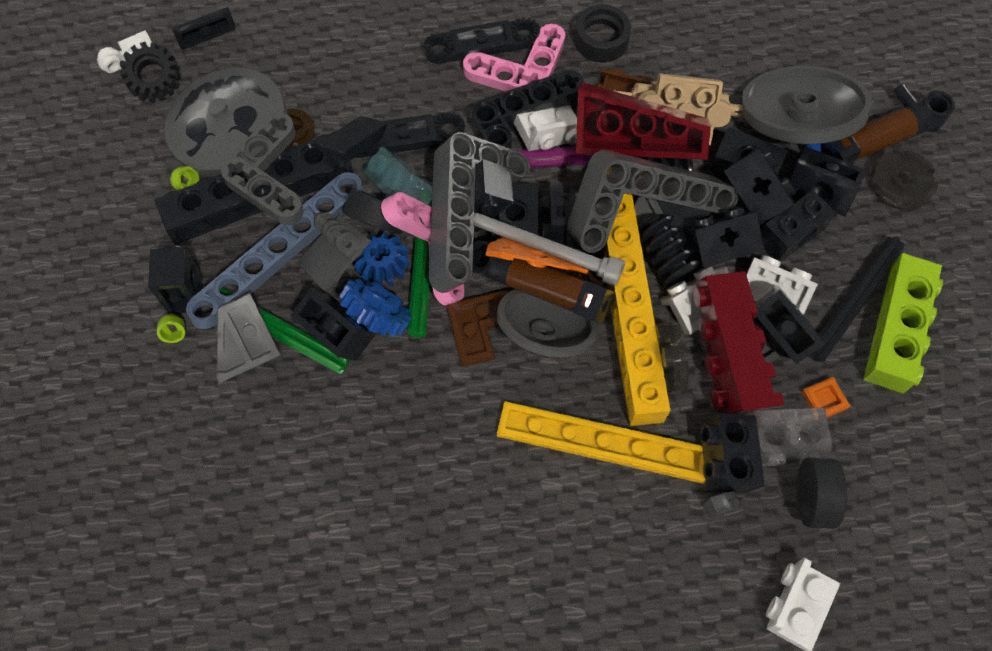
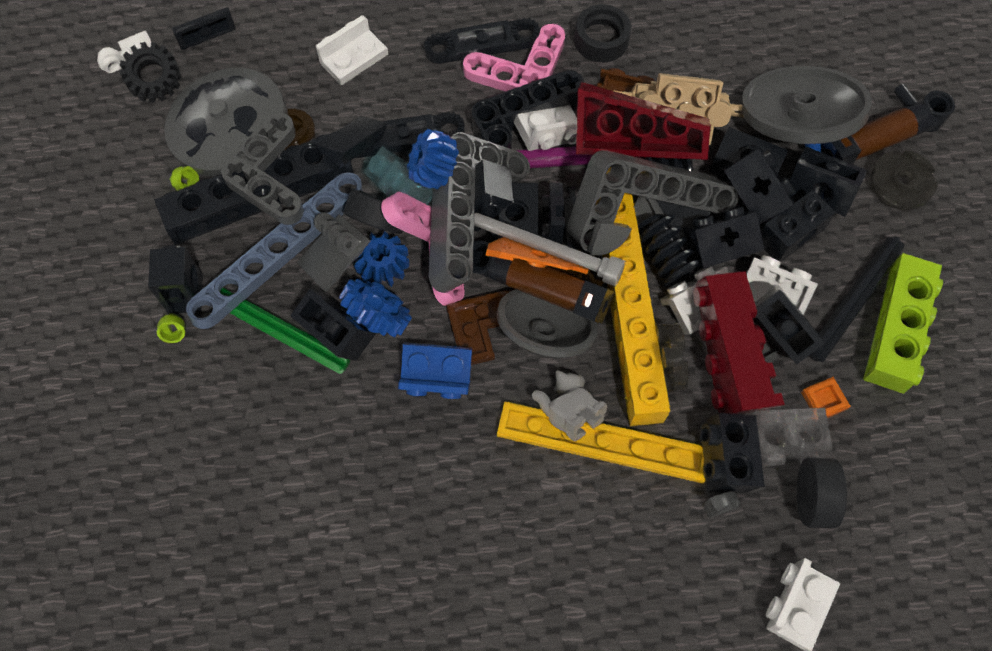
dark grey wing [217,292,280,383] -> none
green axle [407,188,433,338] -> none
none -> white bracket [316,15,388,85]
none -> blue bracket [398,342,473,399]
none -> blue gear [407,129,459,190]
none -> light grey animal [532,370,607,442]
none -> dark grey tile [587,219,632,255]

